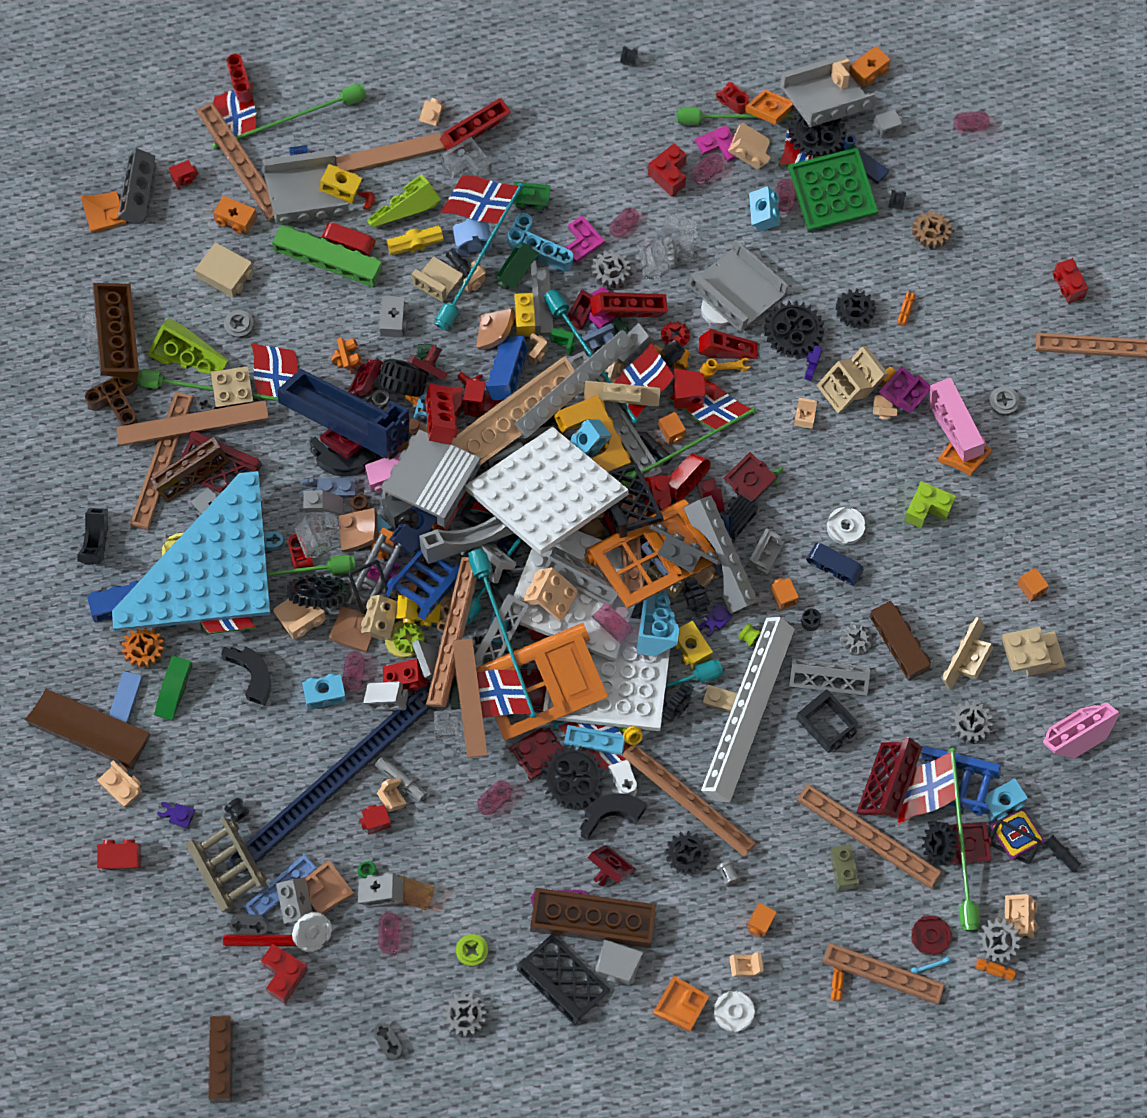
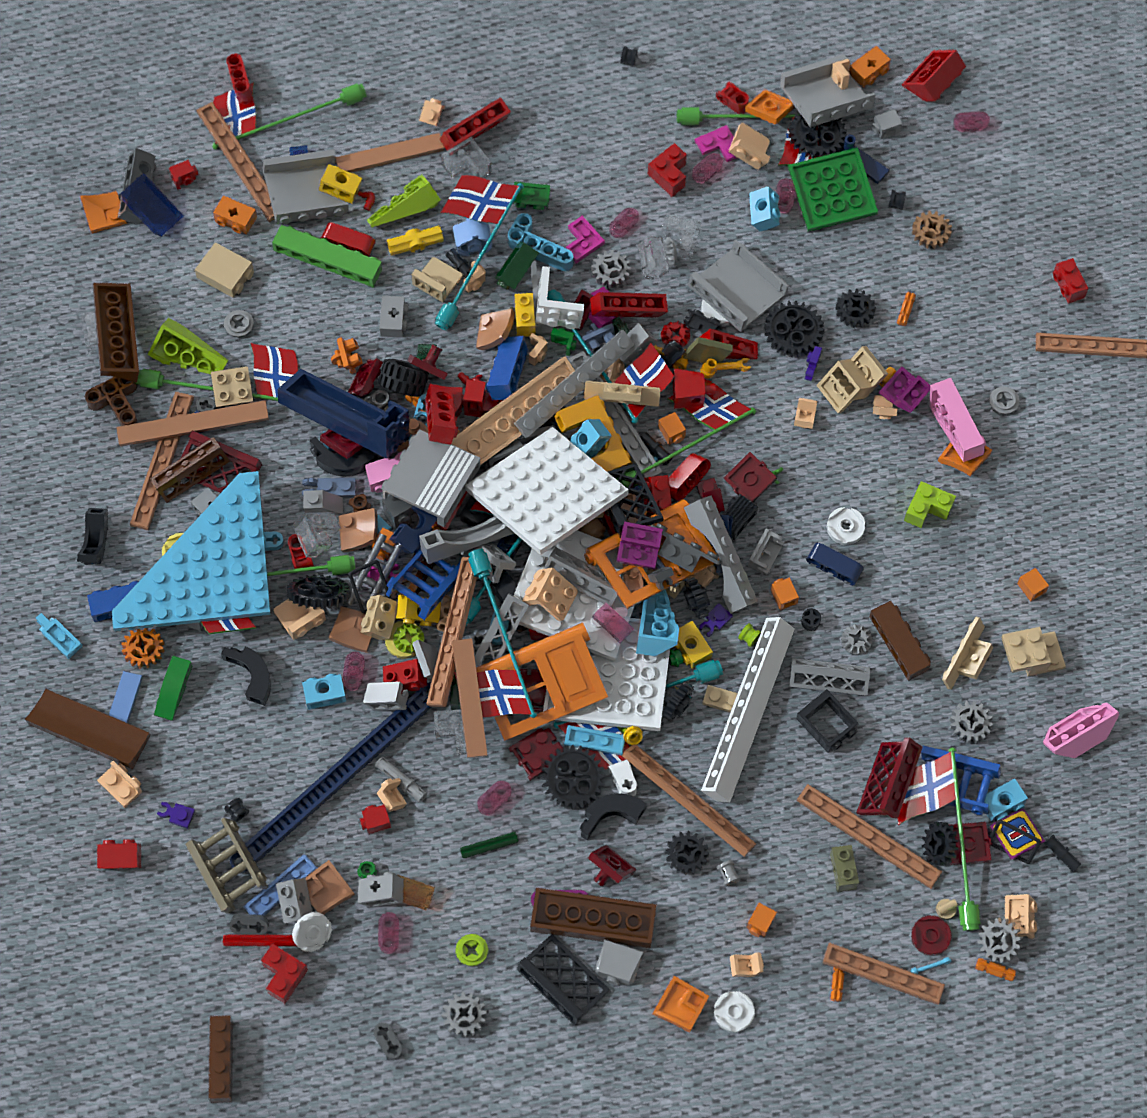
none -> medium azure hinge [36,613,83,660]
none -> clear blue piece [120,173,184,238]
none -> dark green axle [460,832,518,859]
none -> white bracket [535,266,584,329]
none -> magenta slope [616,522,663,569]
none -> dark grey tile [647,567,674,590]
none -> green plate [669,649,683,667]
none -> olive tile [683,337,733,363]
none -> black hinge [684,309,723,334]
none -> red slope [901,50,966,102]
none -> tan plate [936,899,958,919]

